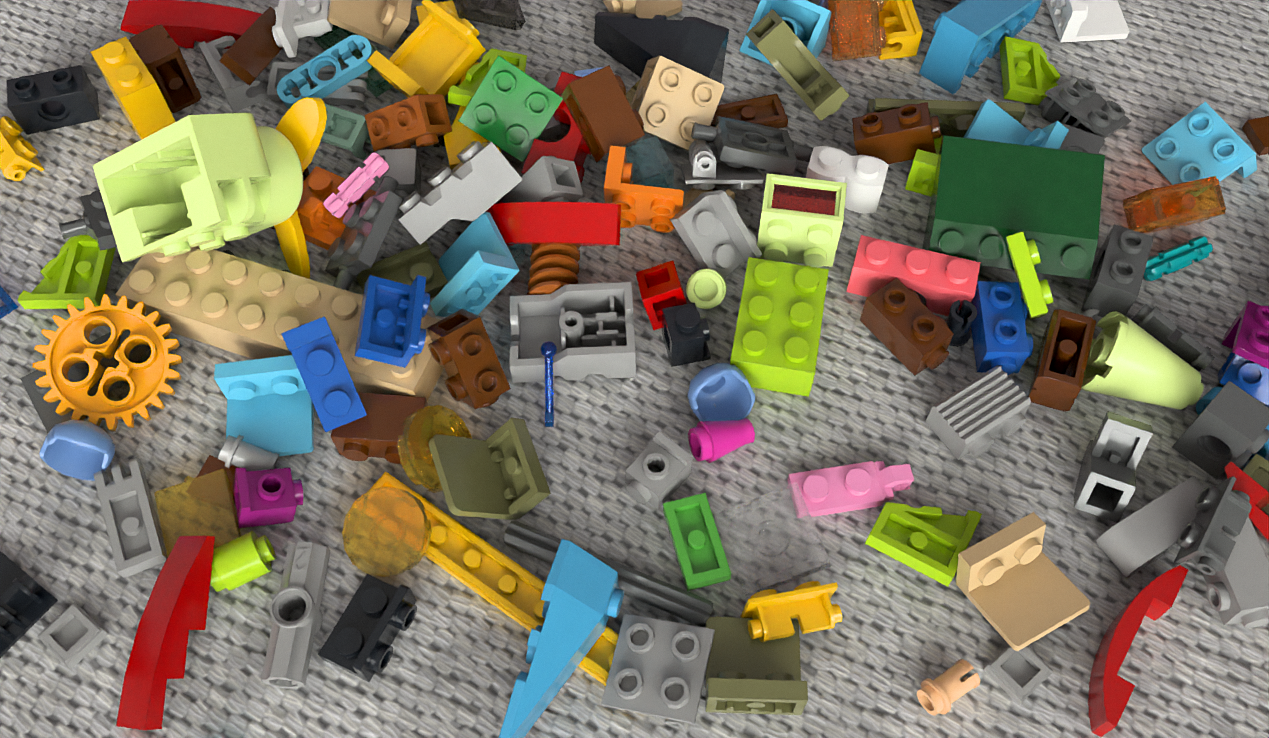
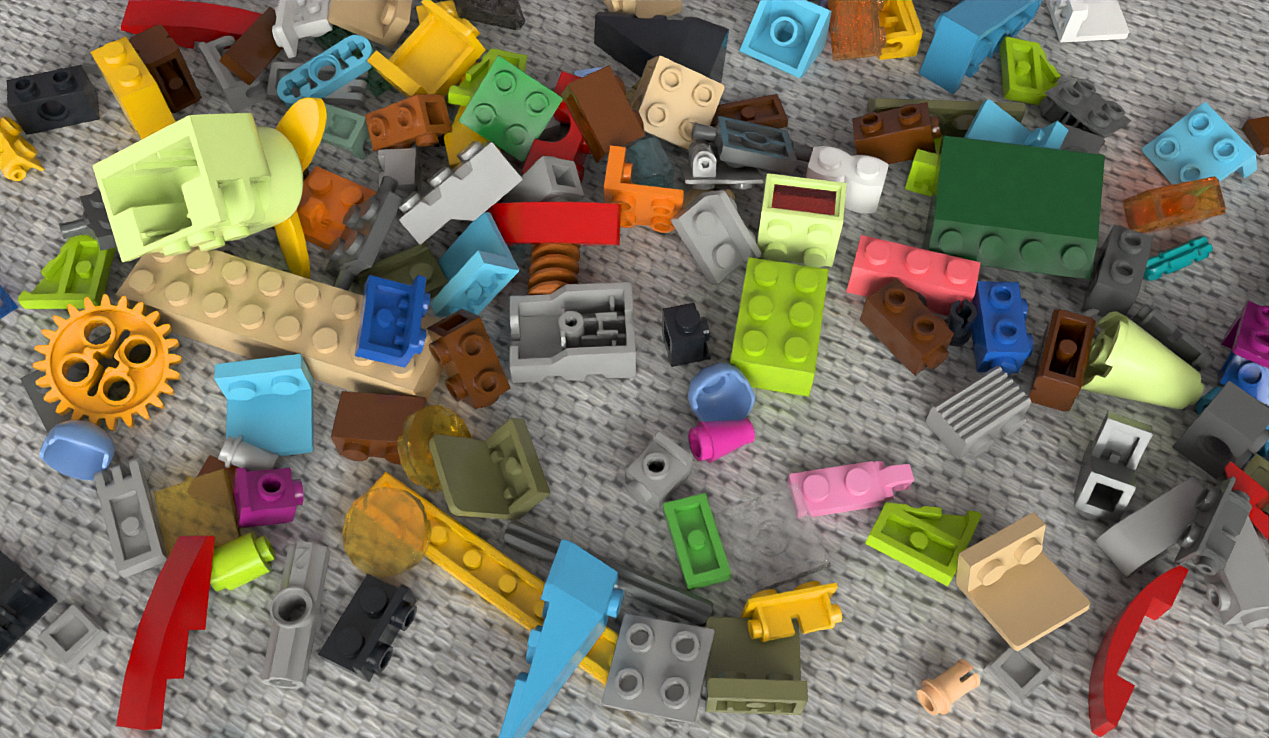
blue bracket [281,316,367,432] -> none
bright pink axle [323,152,389,218] -> none
clear blue hinge [540,341,557,427] -> none
red brick [636,260,687,331] -> none
yellowish green tile [686,268,727,309] -> none
olive arch [746,9,850,121] -> none
wing [1006,232,1054,320] -> none

